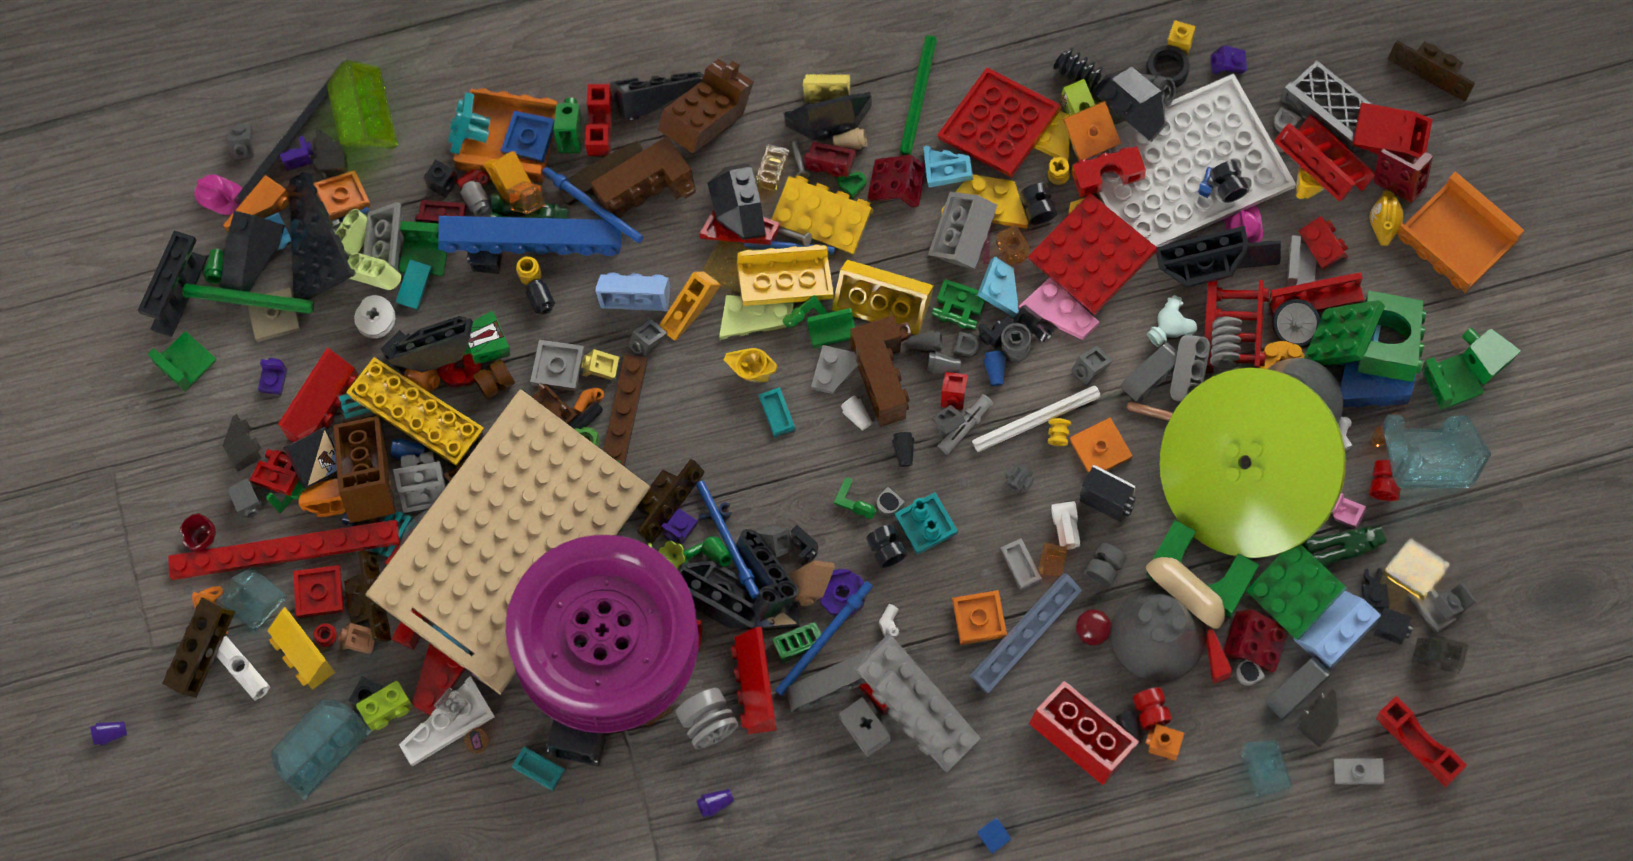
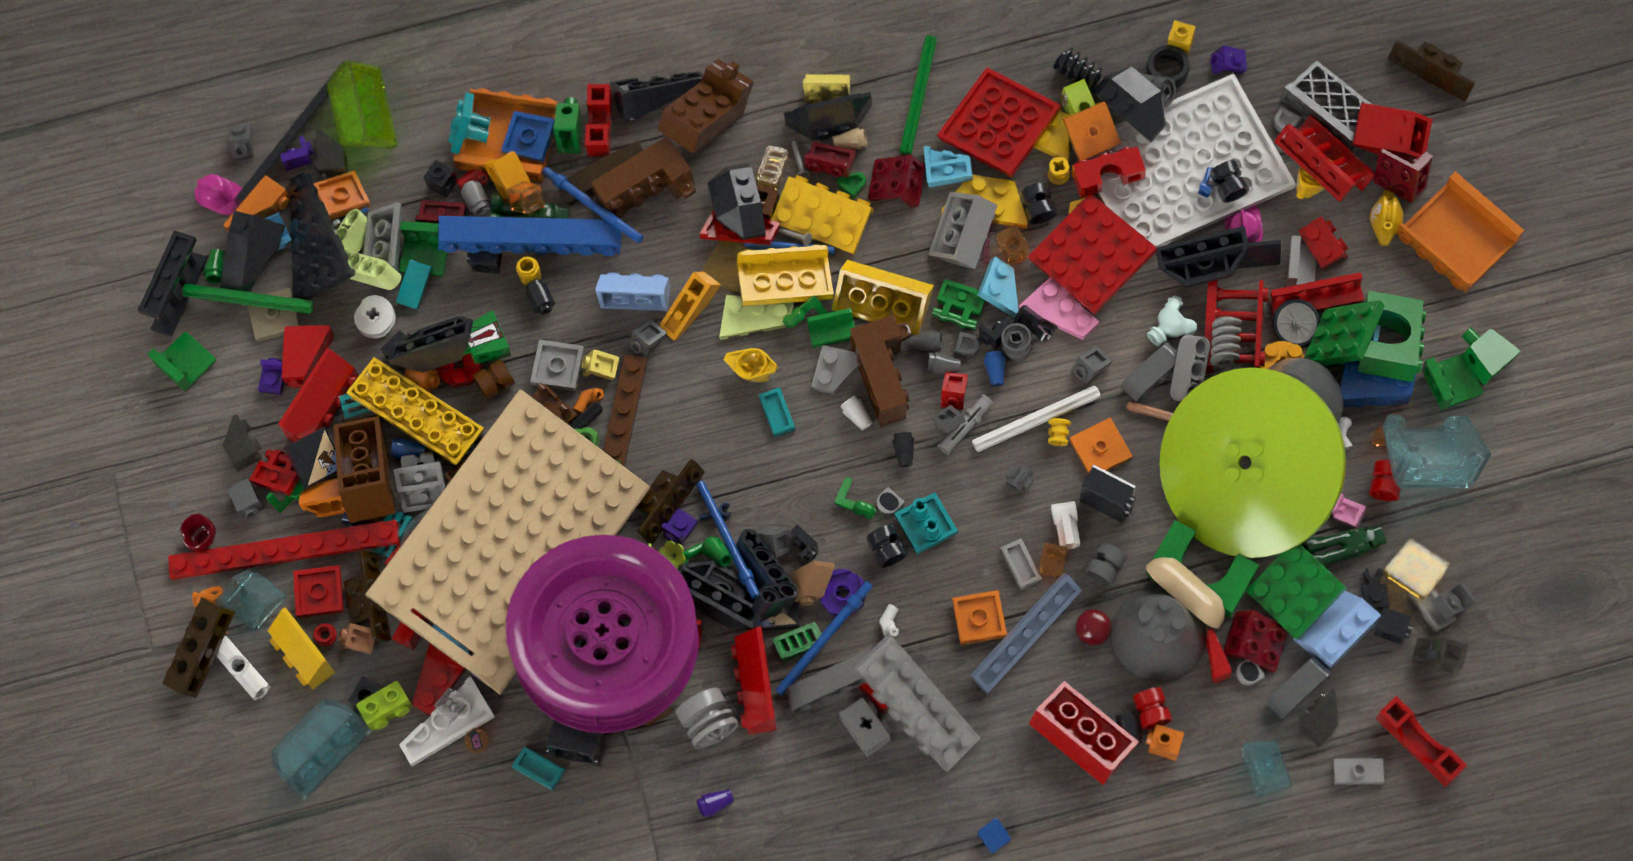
dark purple cone [90,721,127,746] -> none
none -> red slope [282,325,334,388]
none -> reddish brown bracket [757,186,779,220]

